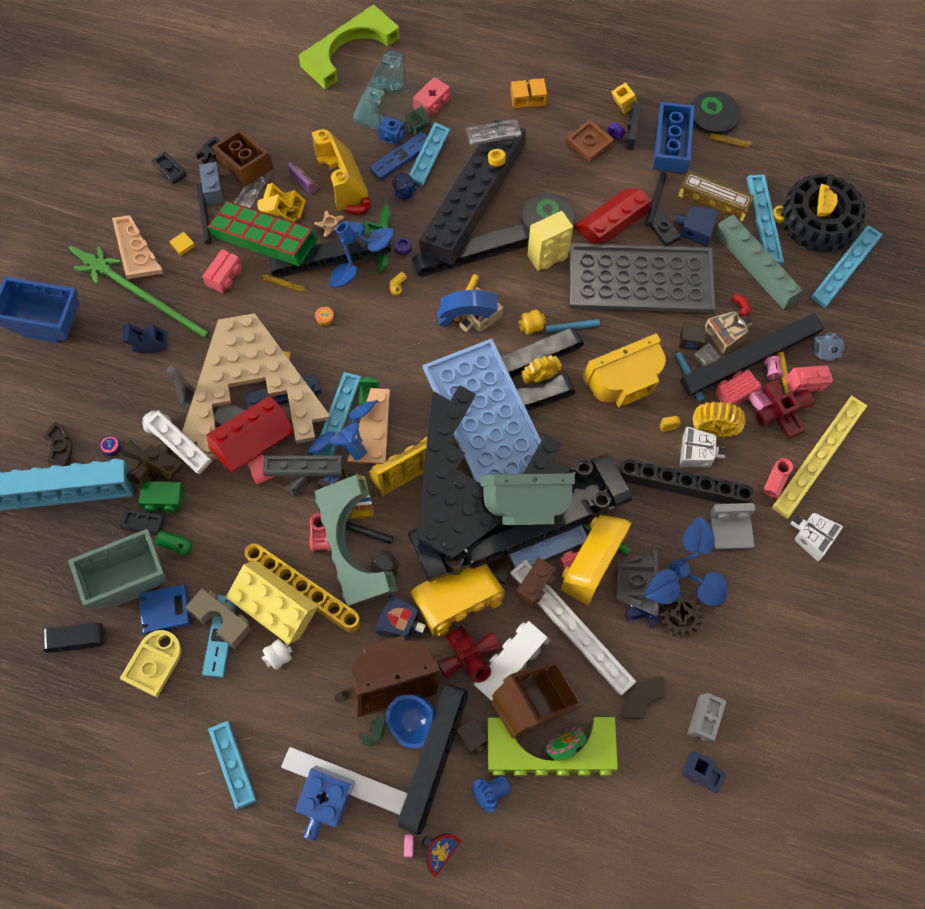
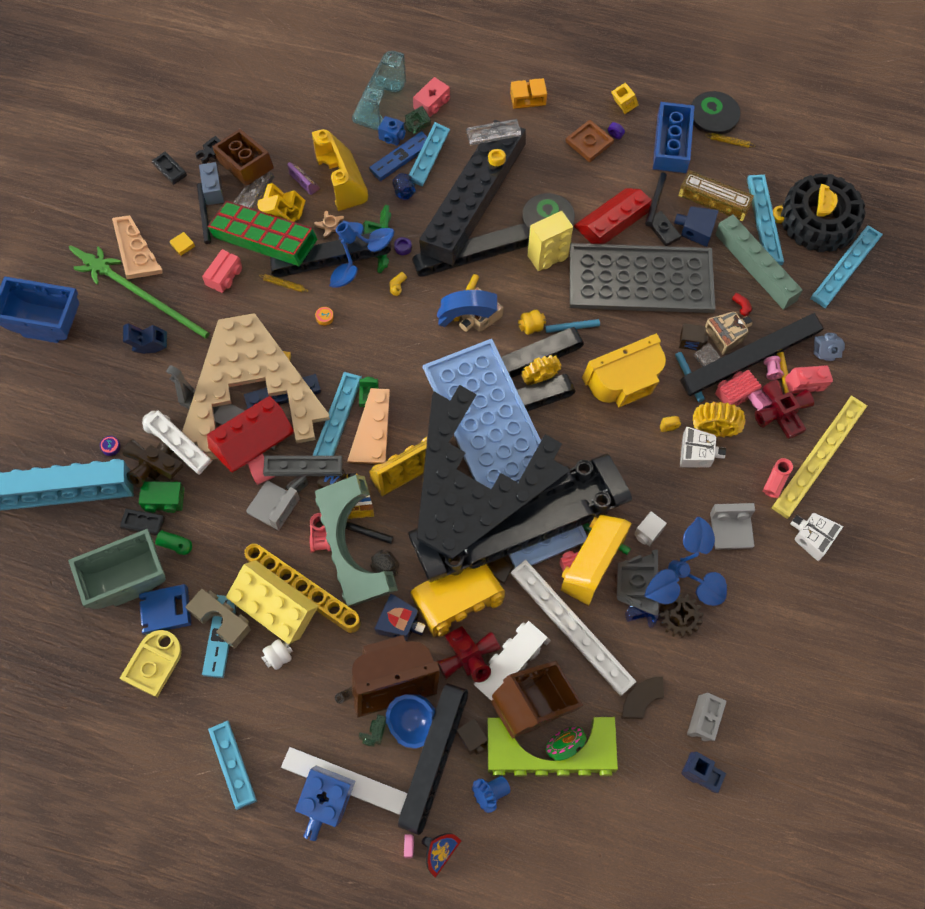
dark brown tile [43,422,72,466] -> none
black beam [43,623,103,653] -> none
lime arch [299,5,400,90] -> none
blue plant [307,400,379,460] -> none
red arm [347,197,371,215] -> none
sand green container [481,473,575,525] -> none
reddish brown brick [515,557,556,607] -> none
black beam [619,459,754,504] -> none
black plate [624,101,641,150] -> none
none -> light grey bracket [246,481,300,531]
none -> white brick [634,511,667,547]

